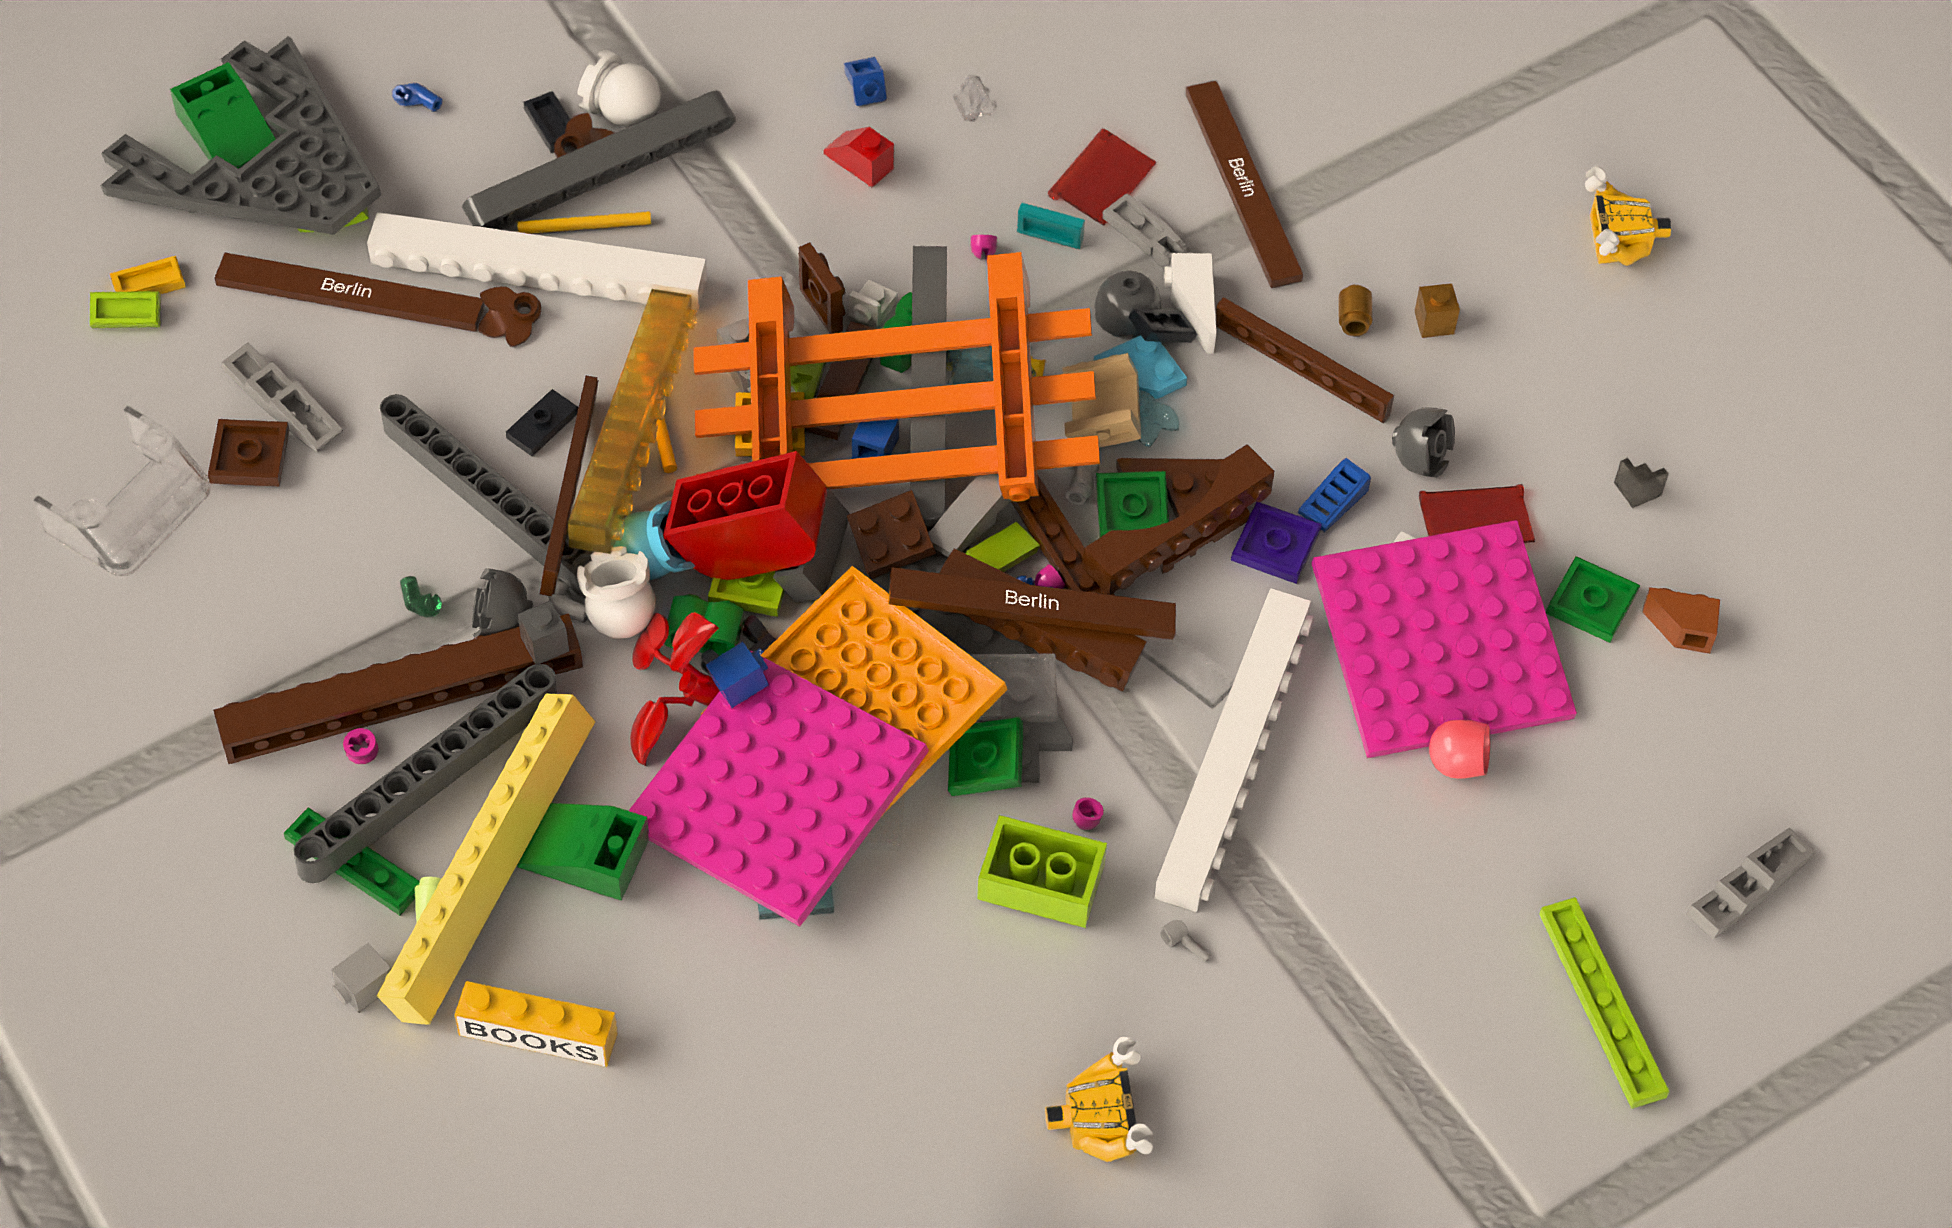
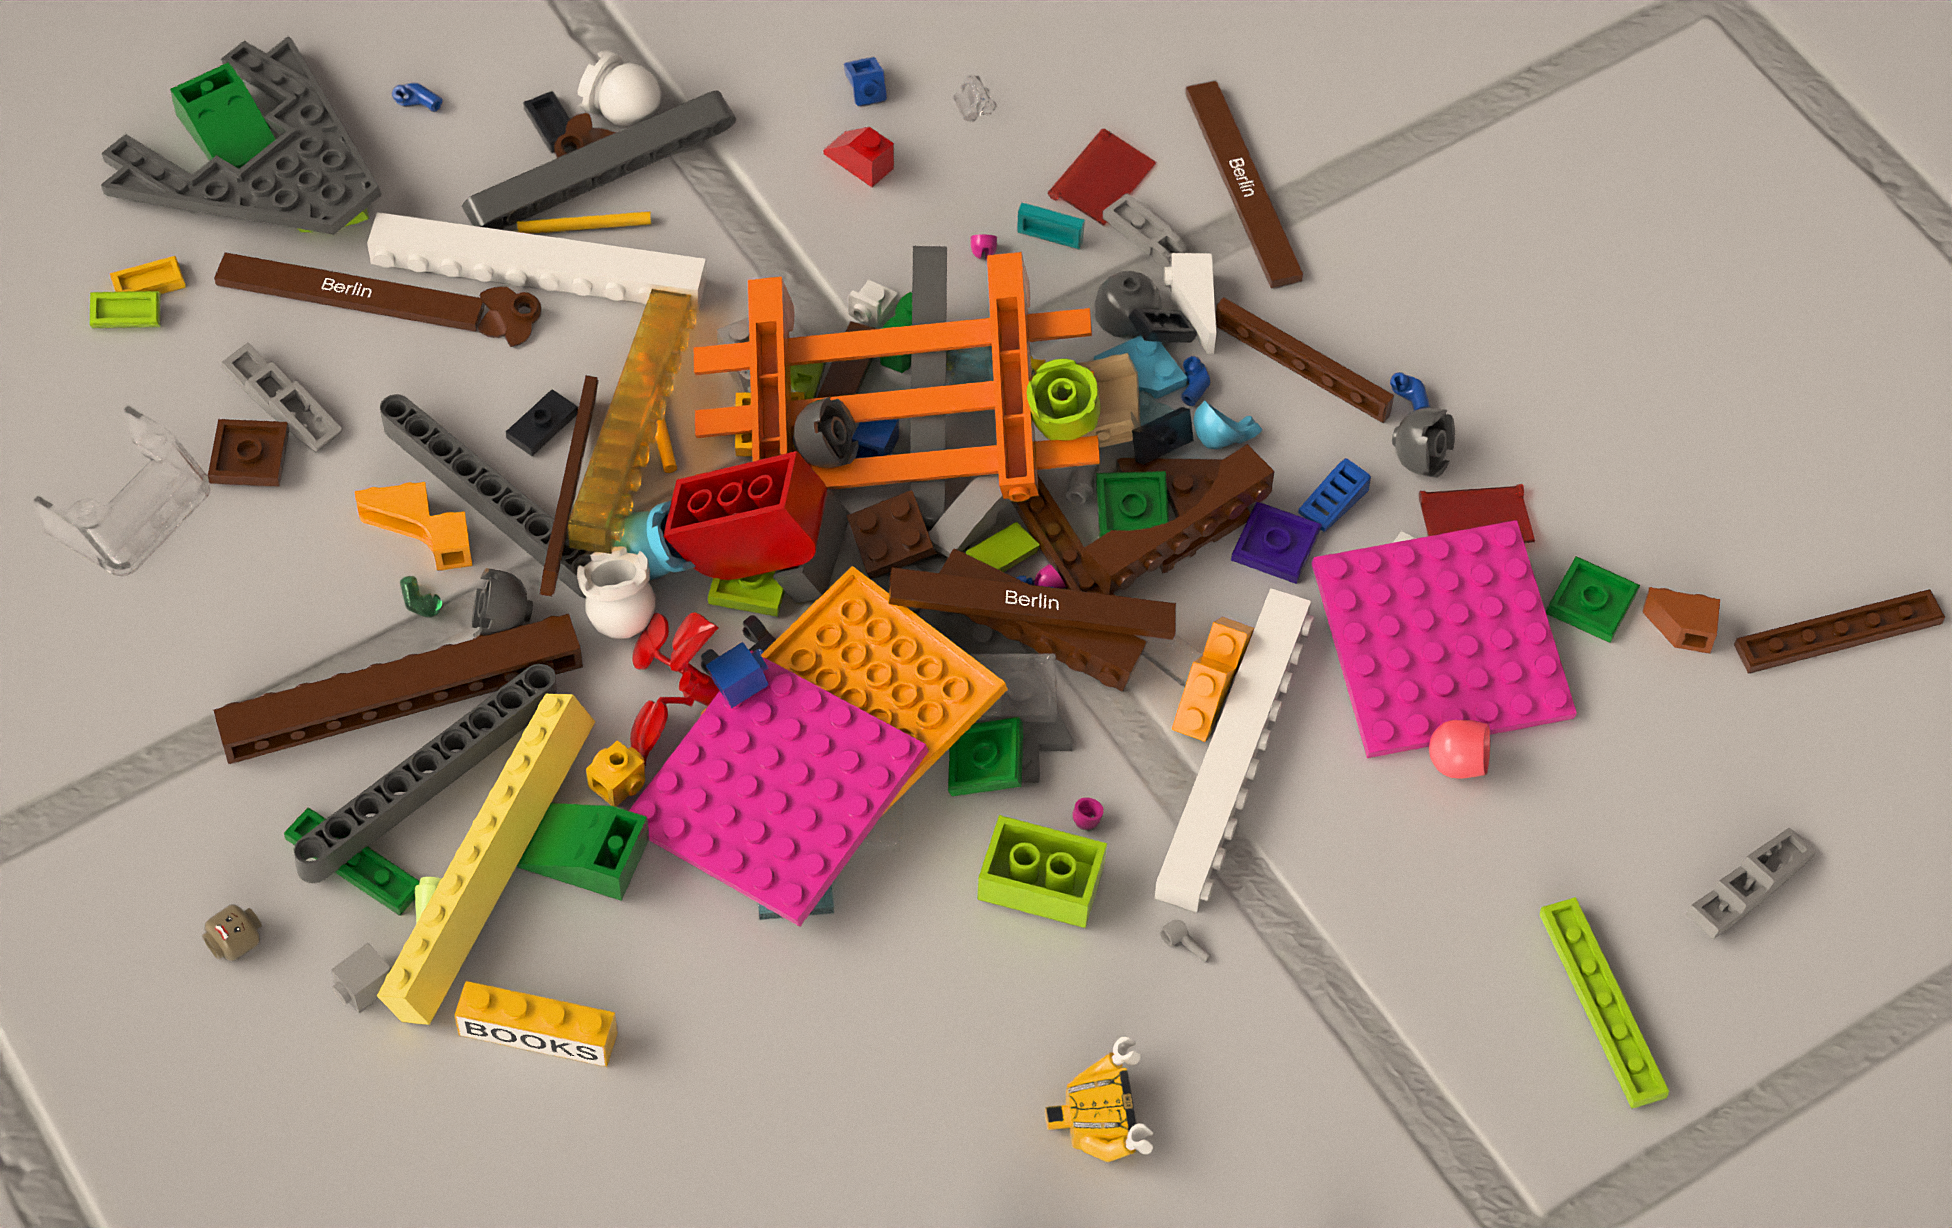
dark pink bush [343,728,379,764] -> none
dark grey brick [517,600,569,665] -> none
light grey arm [548,577,588,623] -> none
green brick [664,594,744,656] -> none
reddish brown plate [798,242,846,334] -> none
pearl gold brick [1339,284,1372,336] -> none
pearl gold brick [1414,283,1460,338] -> none
yellow torso [1585,165,1671,266] -> none
clear smoke panel [1614,458,1669,508] -> none
none -> dark tan head [202,904,262,961]
none -> light orange arch [355,482,472,571]
none -> yellow brick [586,740,646,807]
none -> dark grey cylinder [793,397,858,469]
none -> lime brick [1027,358,1101,441]
none -> black plate [1132,407,1194,465]
none -> light orange arch [1171,617,1255,742]
none -> blue arm [1181,356,1211,406]
none -> medium azure piece [1193,400,1262,450]
none -> blue arm [1390,372,1431,410]
none -> reddish brown tile [1734,589,1945,674]

